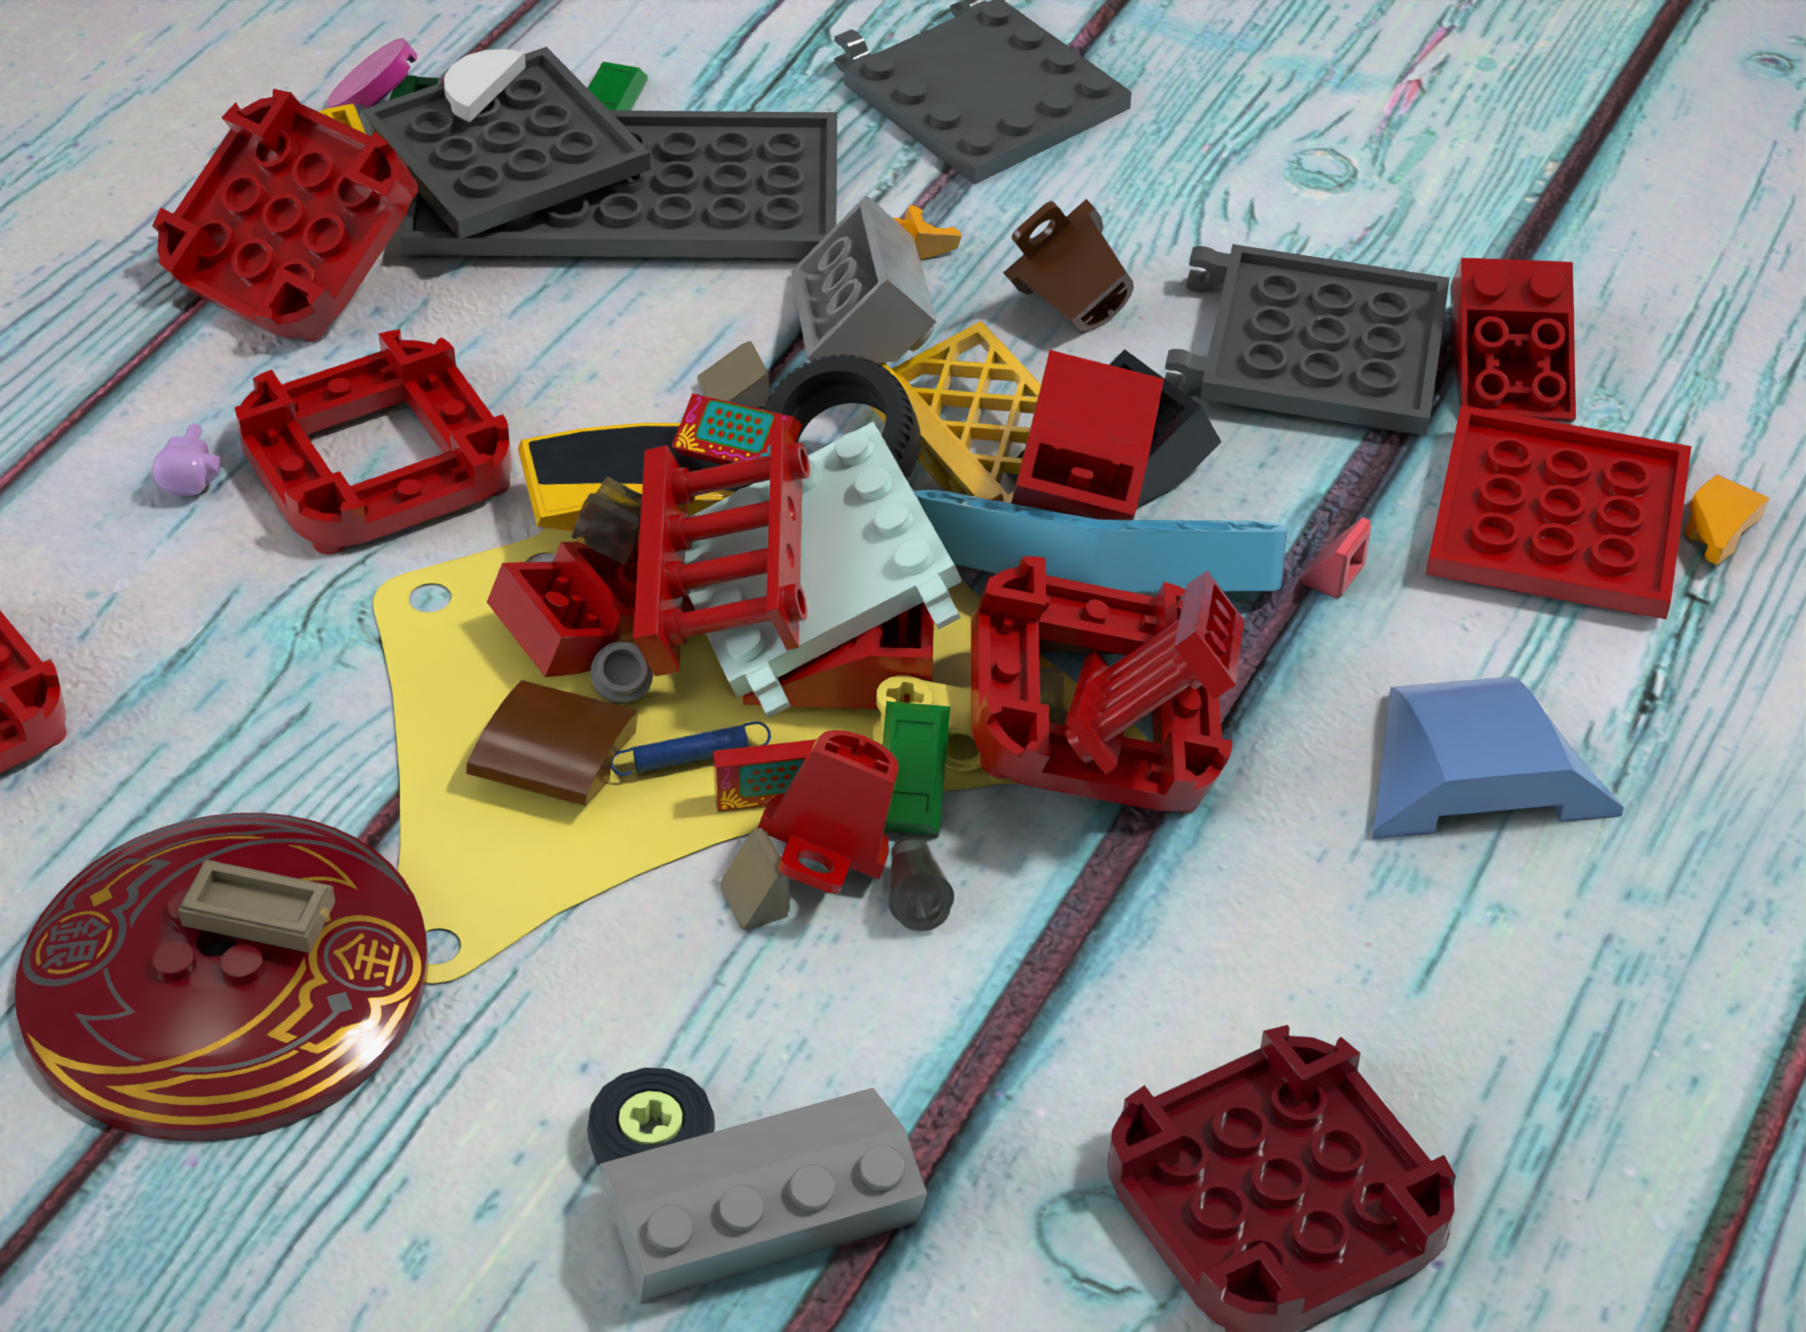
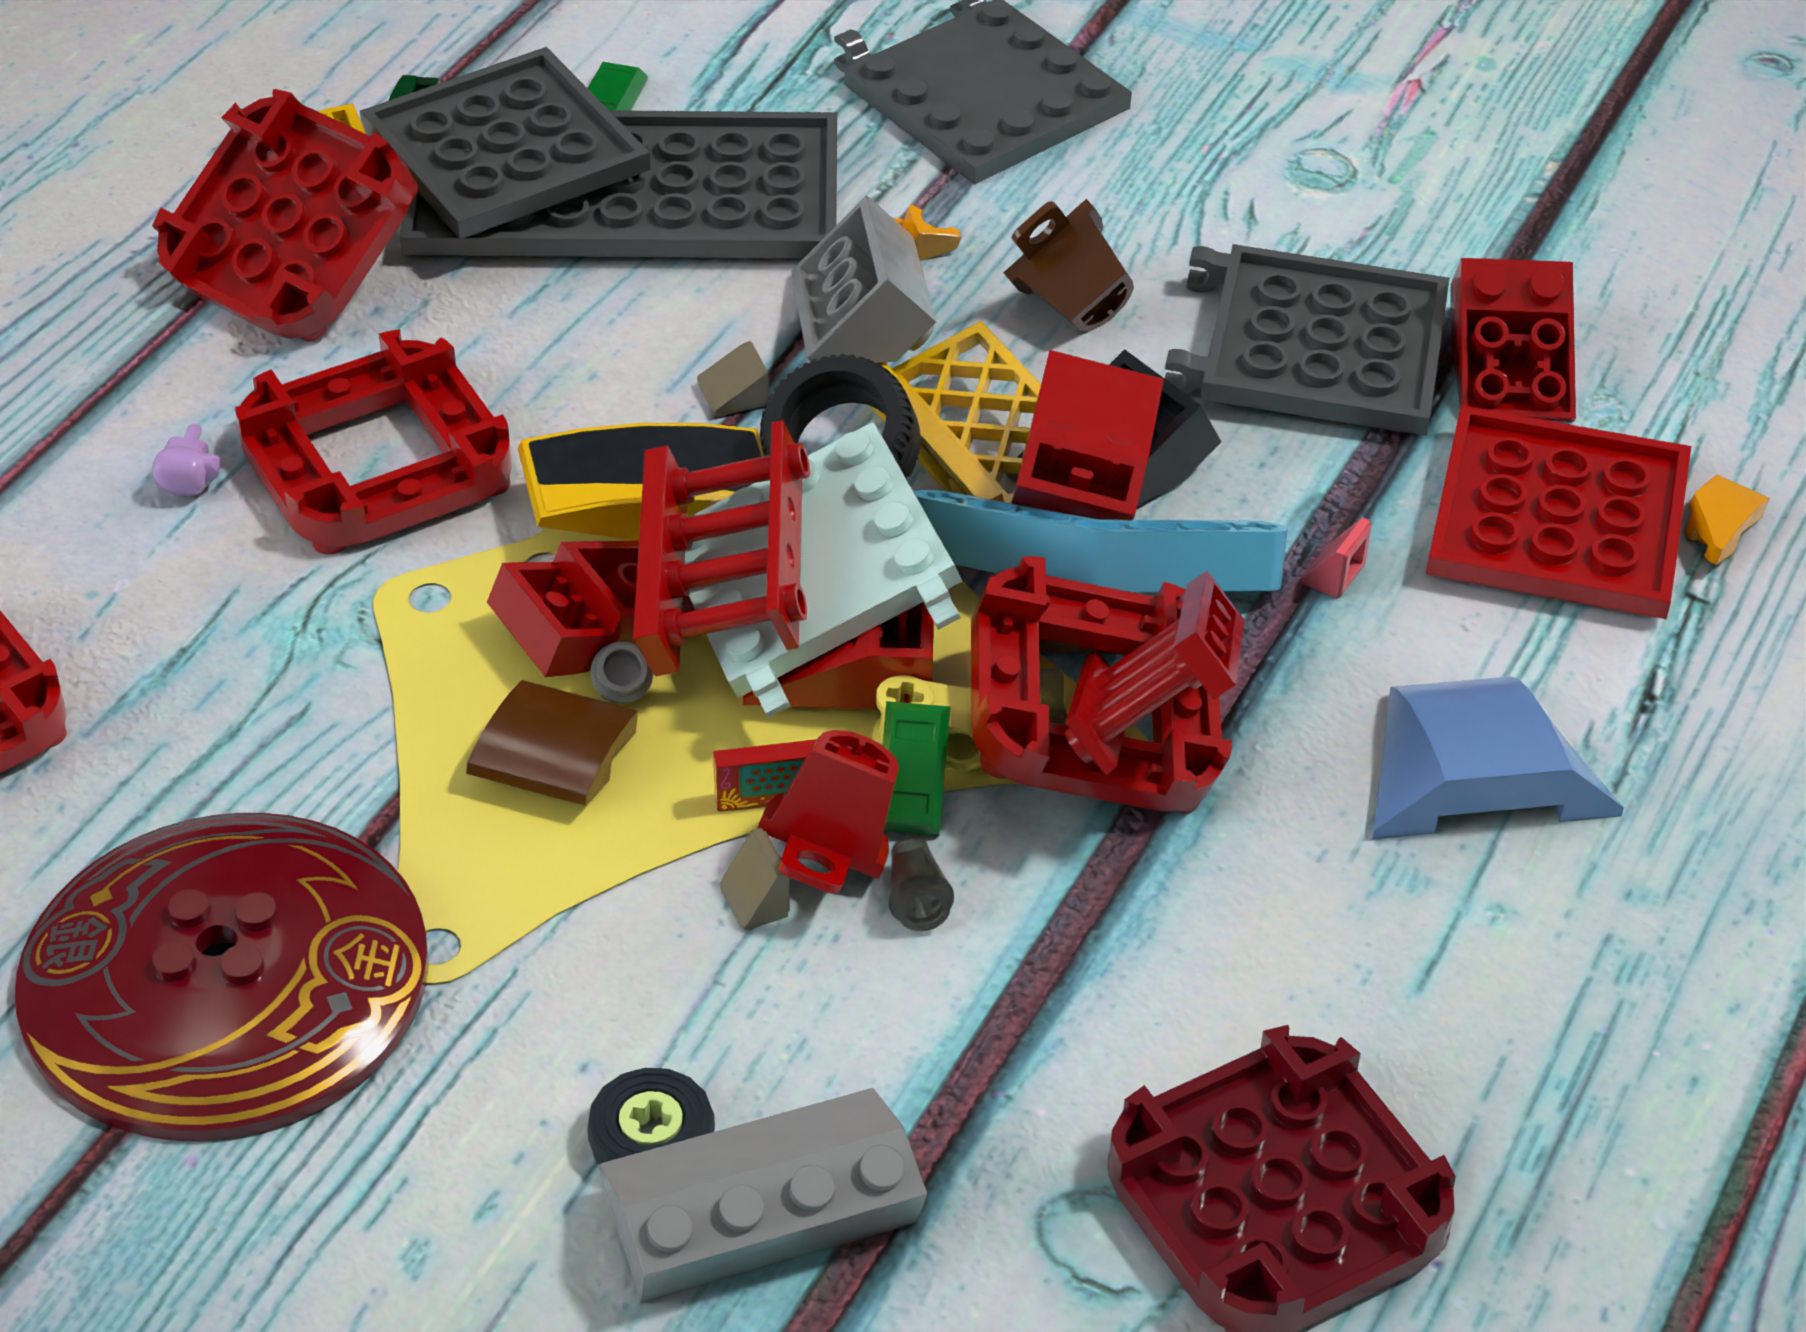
dark tan tile [178,860,336,953] -> none
dark pink tile [326,38,417,108] -> none
white tile [444,49,526,122] -> none
clear smoke bracket [571,477,642,565] -> none
blue piece [611,721,771,775] -> none
tile [671,393,802,465] -> none

